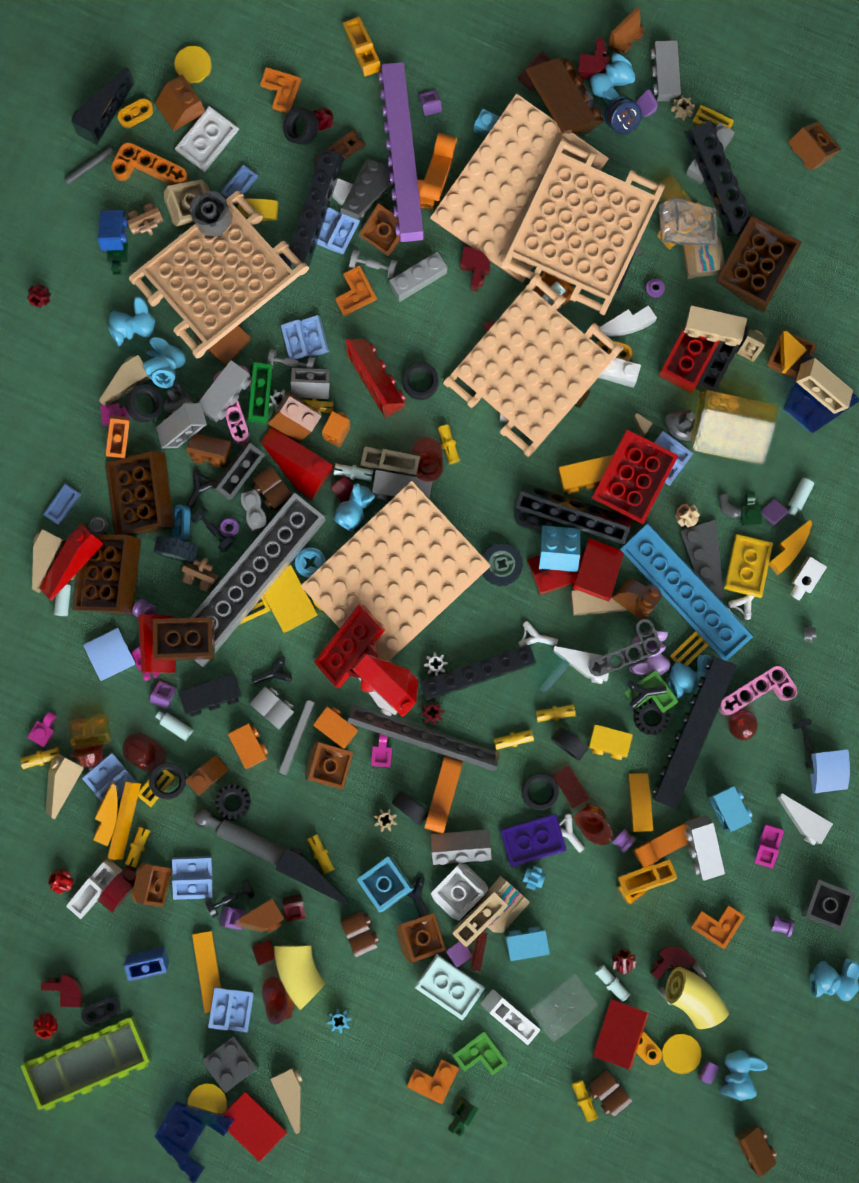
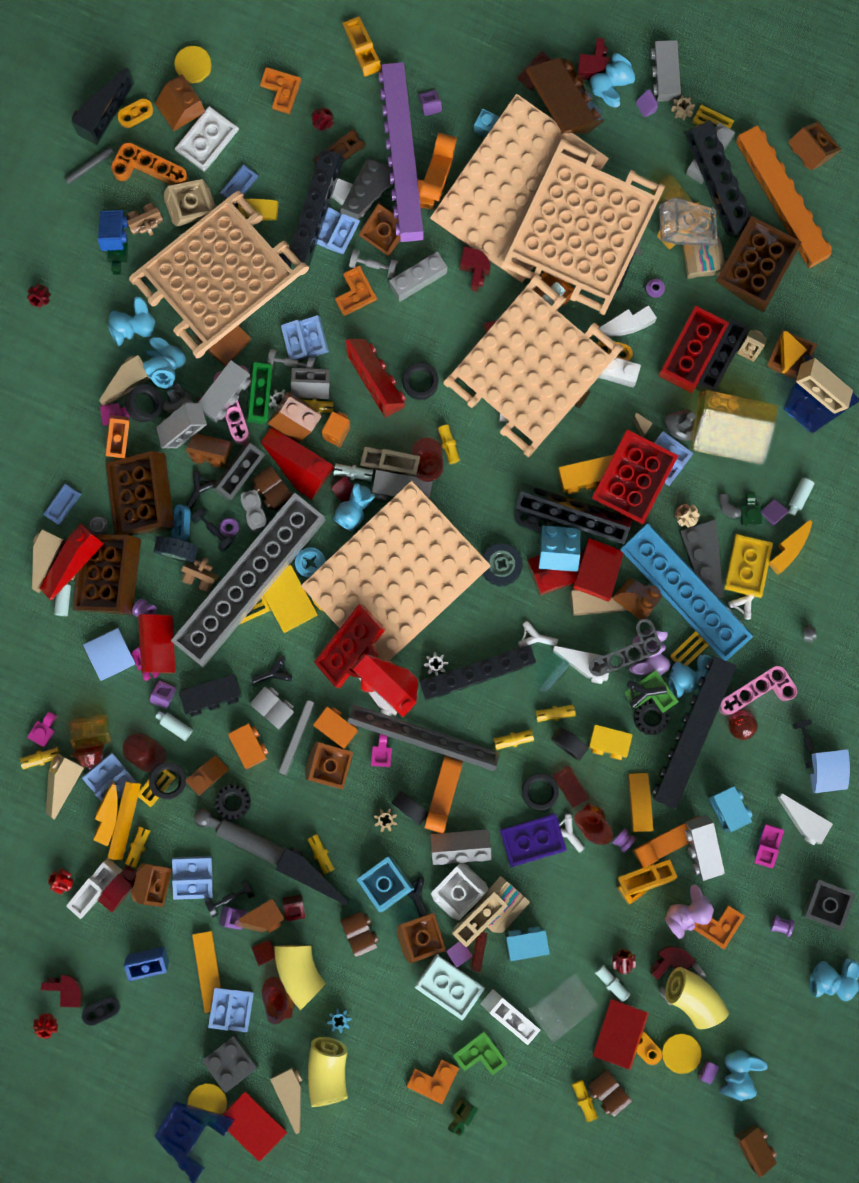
clear window [21,1015,151,1111] -> none
reddish brown brick [153,617,215,661] -> none
dark grey brick [190,191,233,237] -> none
black tyre [283,108,318,145] -> none
dark red gear [421,701,445,725] -> none
medium azure gear [522,866,546,890] -> none
dark blue head [605,96,642,135] -> none
dark orange slope [608,7,645,54] -> none
tan brick [684,306,747,346] -> none
white torso [790,557,827,601] -> none
none -> light yellow brick [308,1037,348,1107]
none -> lavender animal [665,885,714,939]
none -> orange brick [736,125,832,268]

